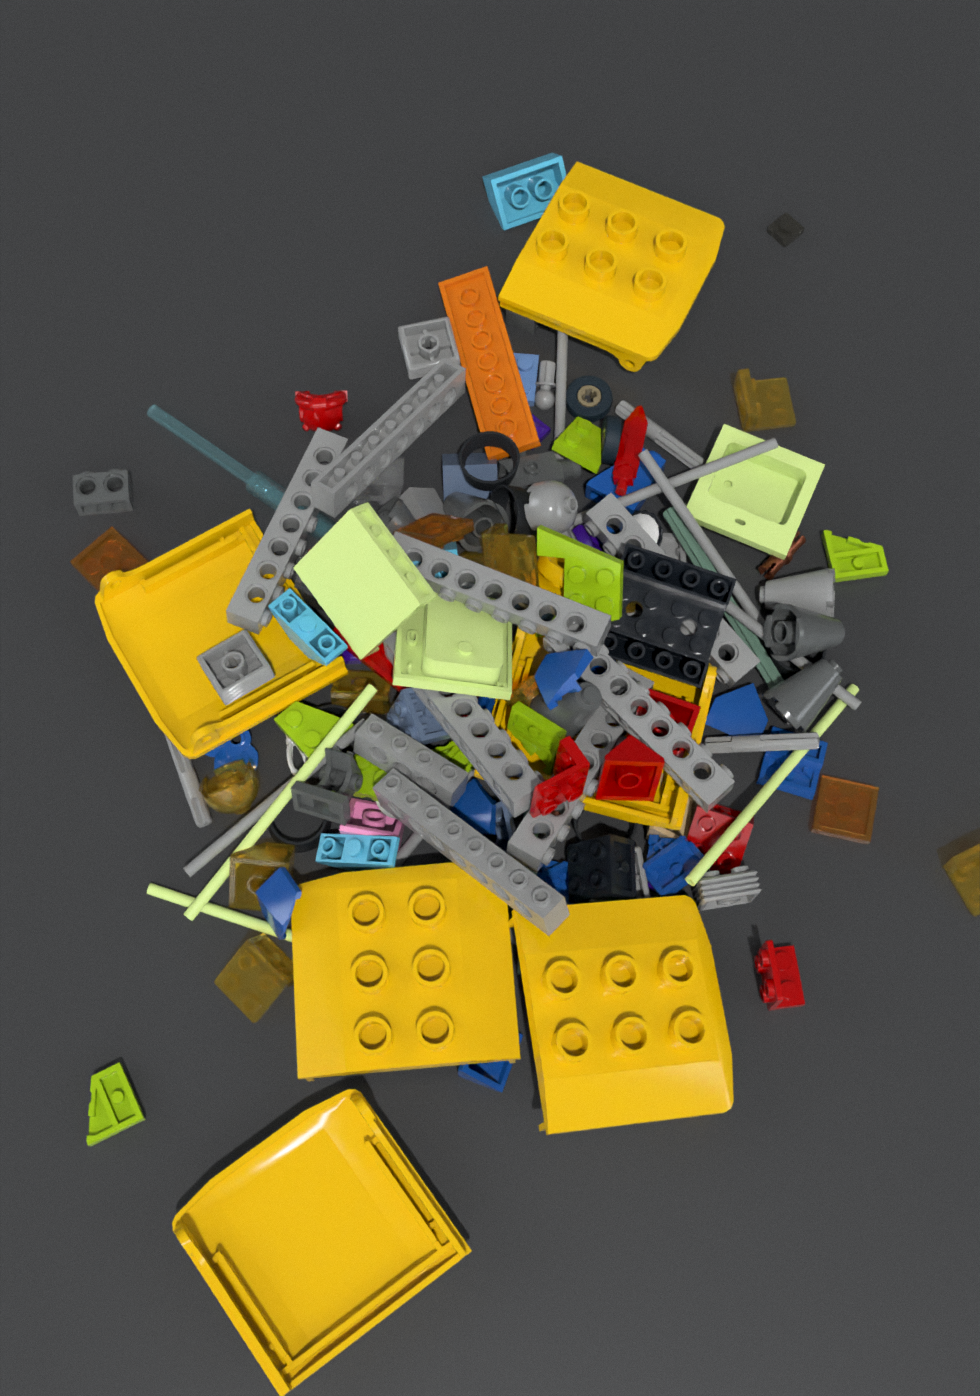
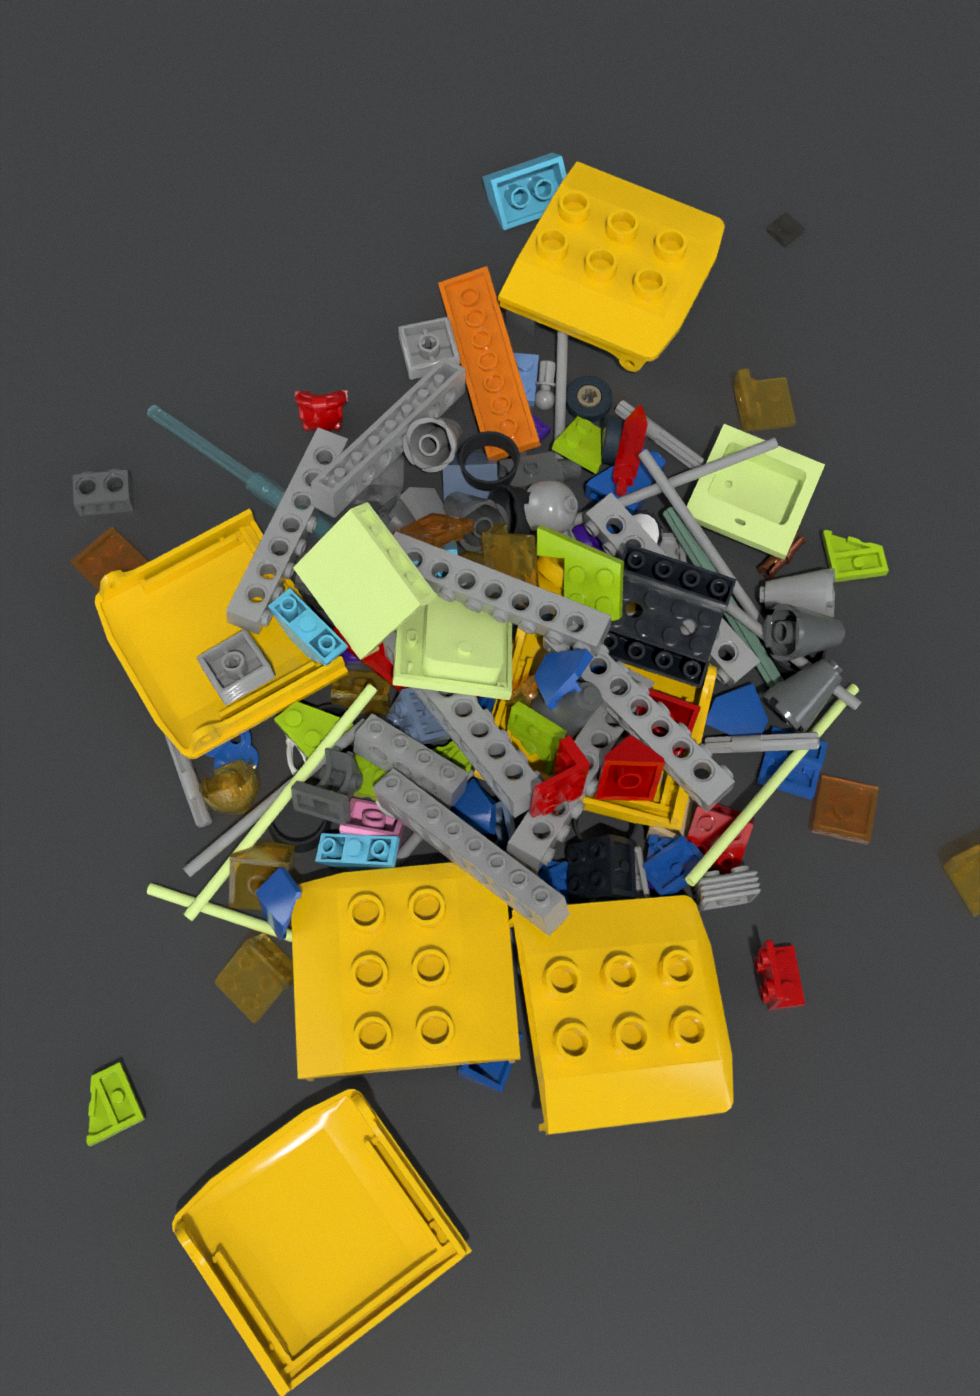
none -> light grey cone [403,417,462,472]

